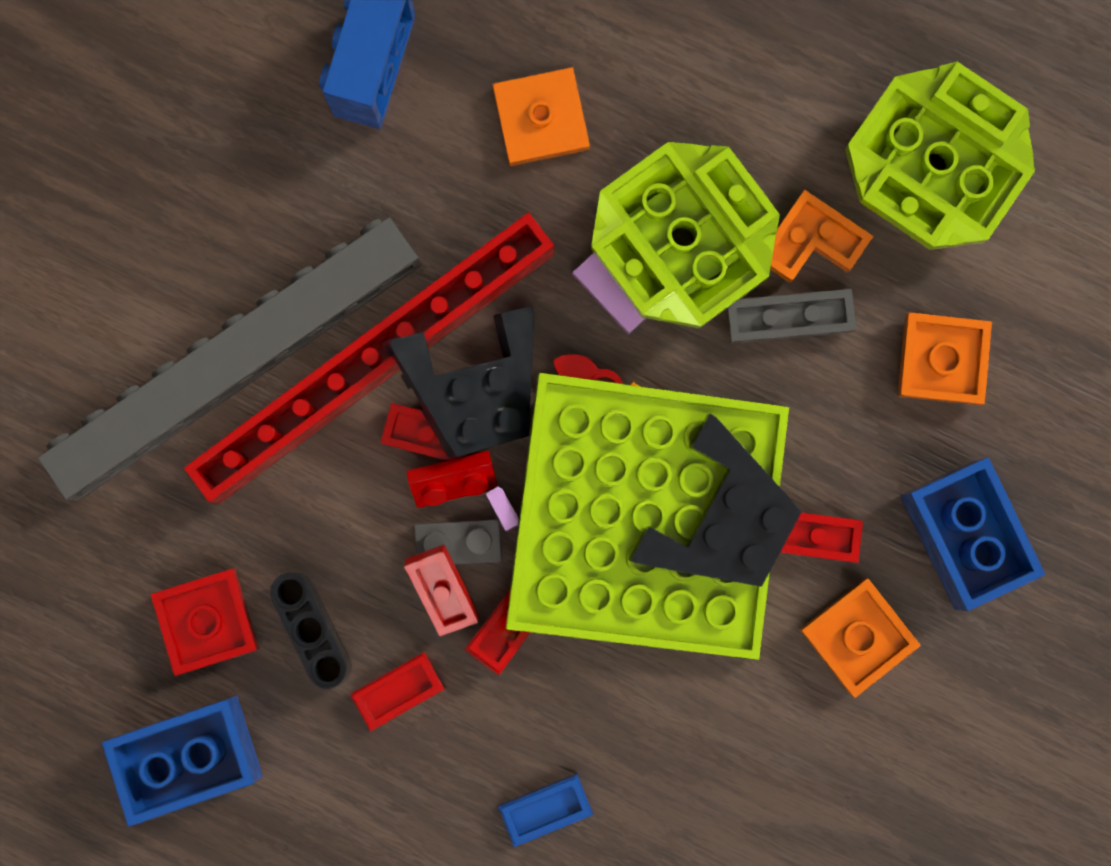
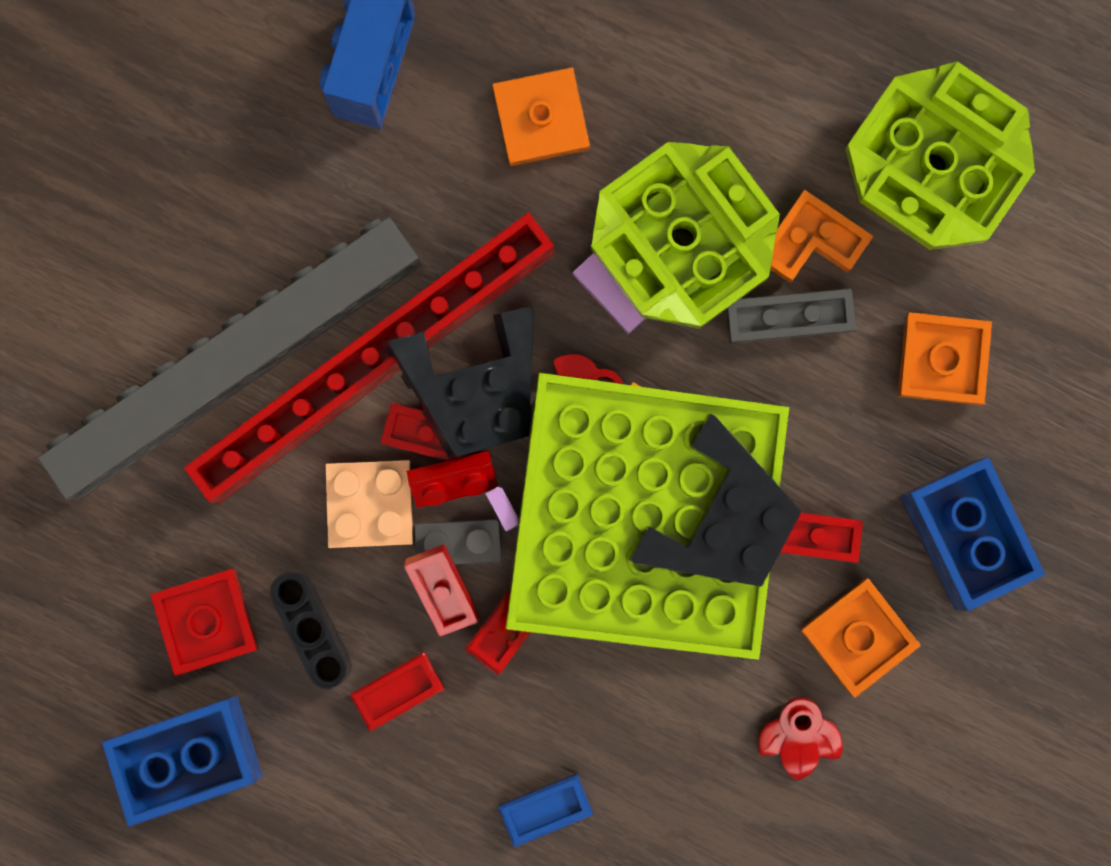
none -> light nougat plate [326,460,414,548]
none -> plate [758,697,843,781]

